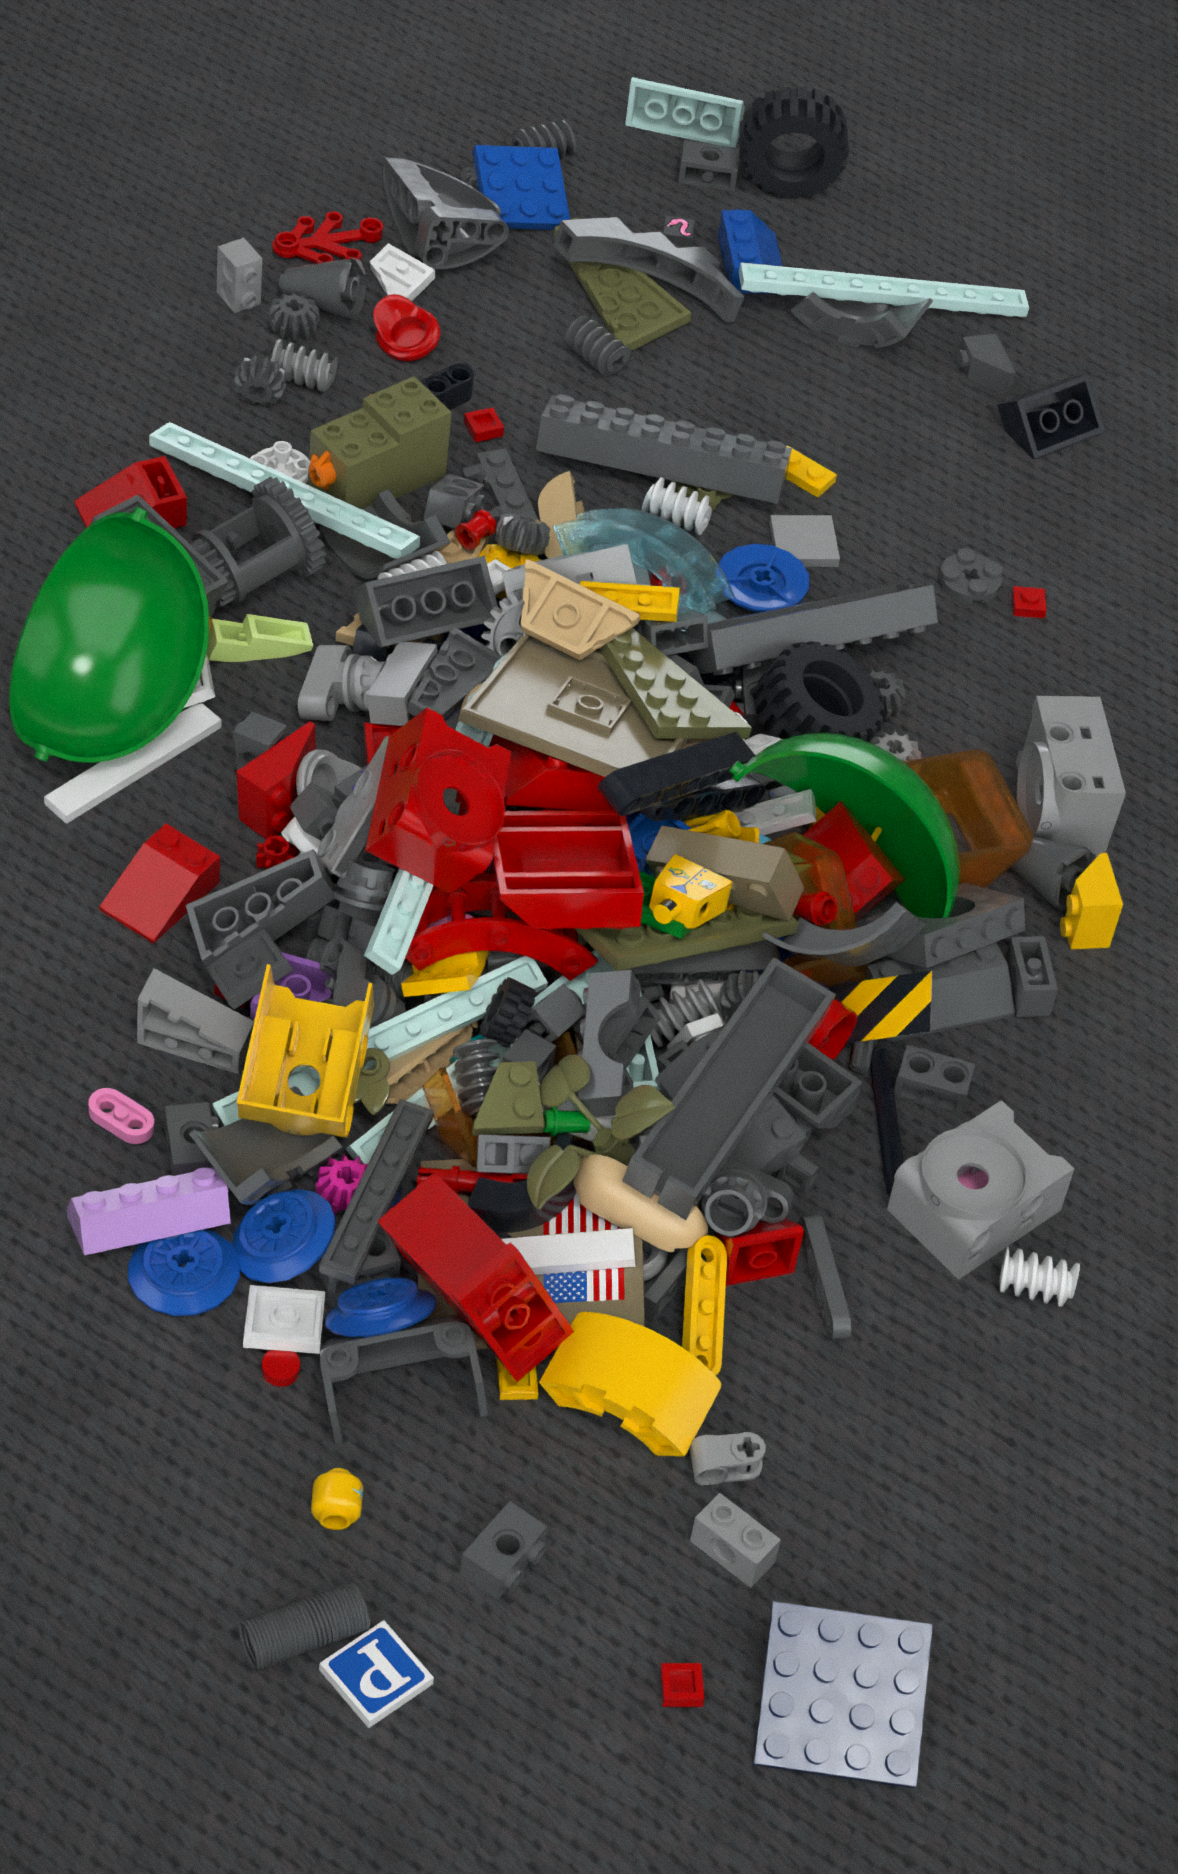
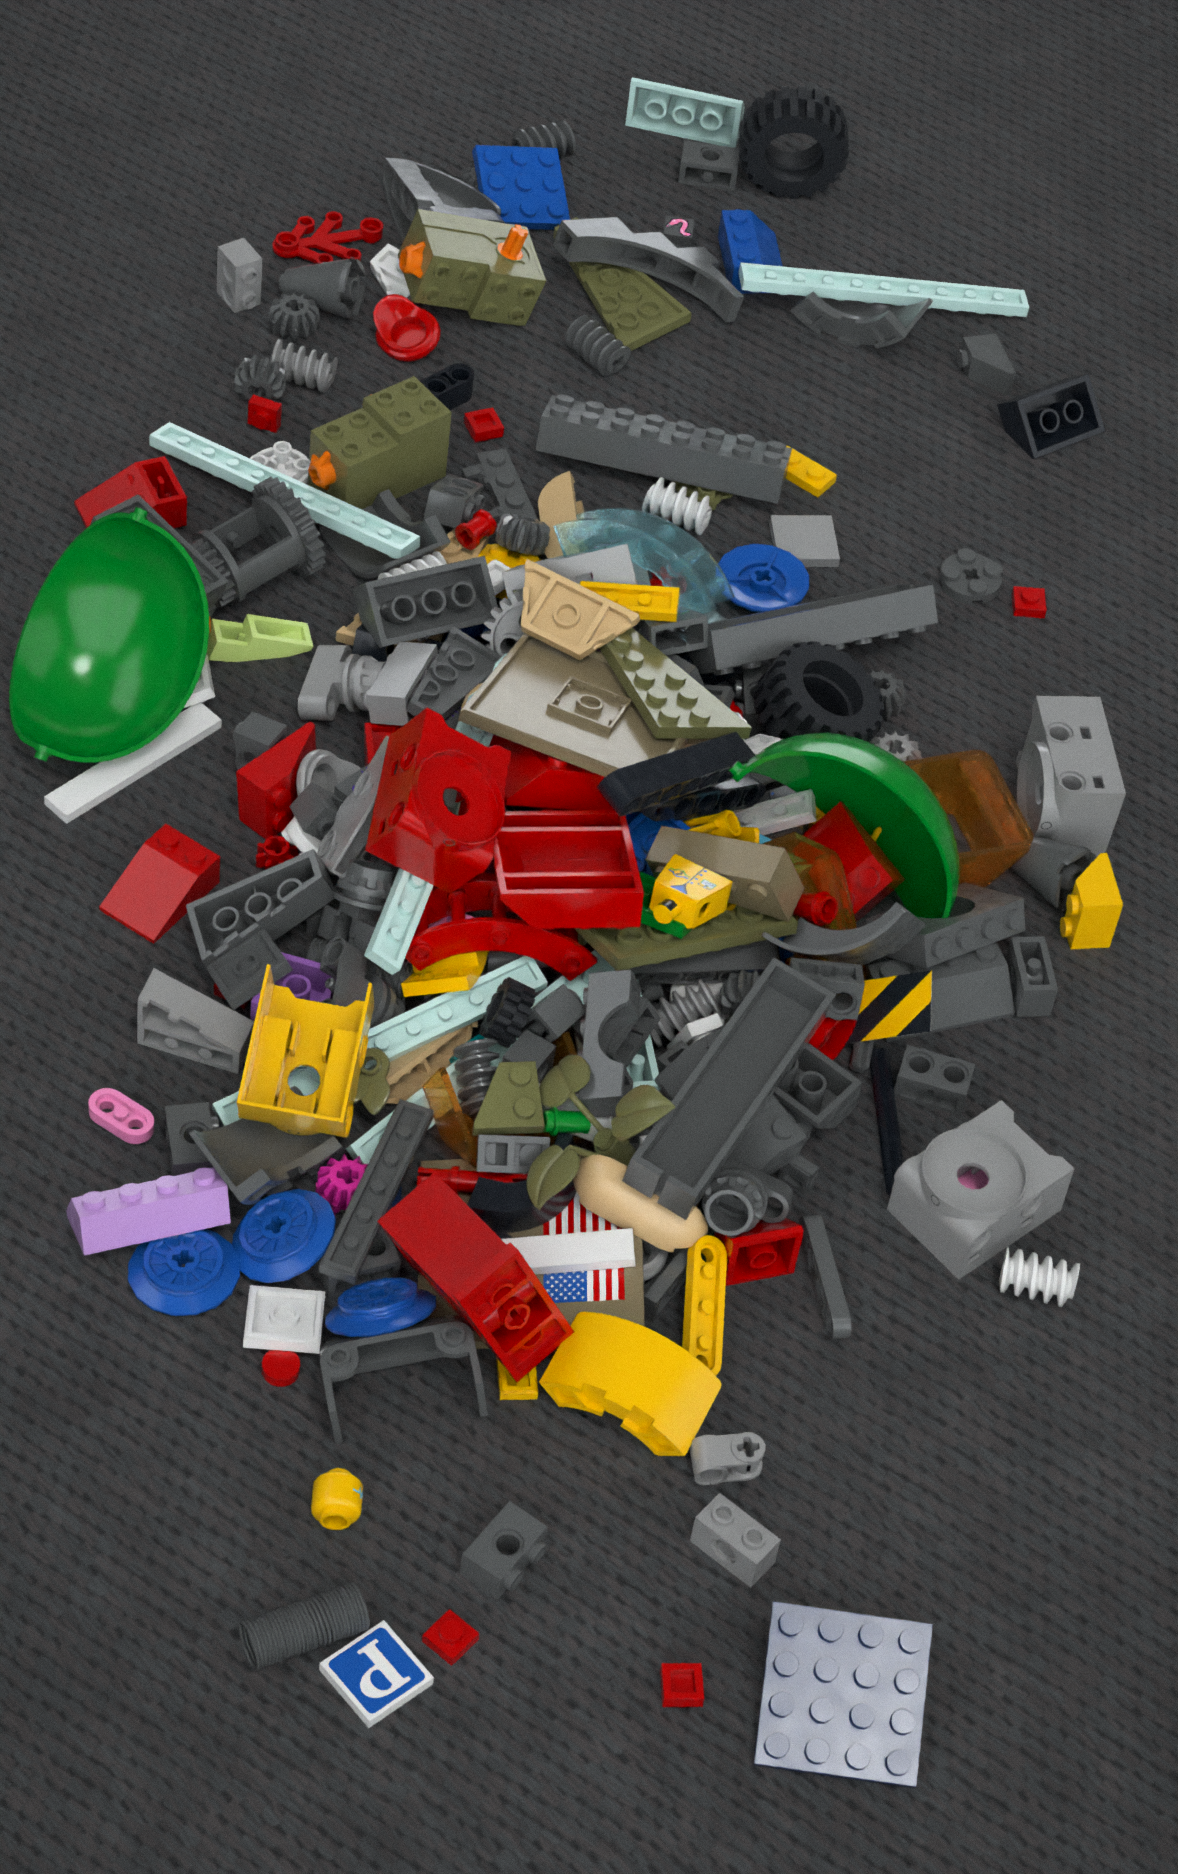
none -> red plate [248,394,282,433]
none -> olive piece [398,209,546,326]
none -> red plate [422,1609,479,1666]
none -> dark grey brick [789,958,865,1020]

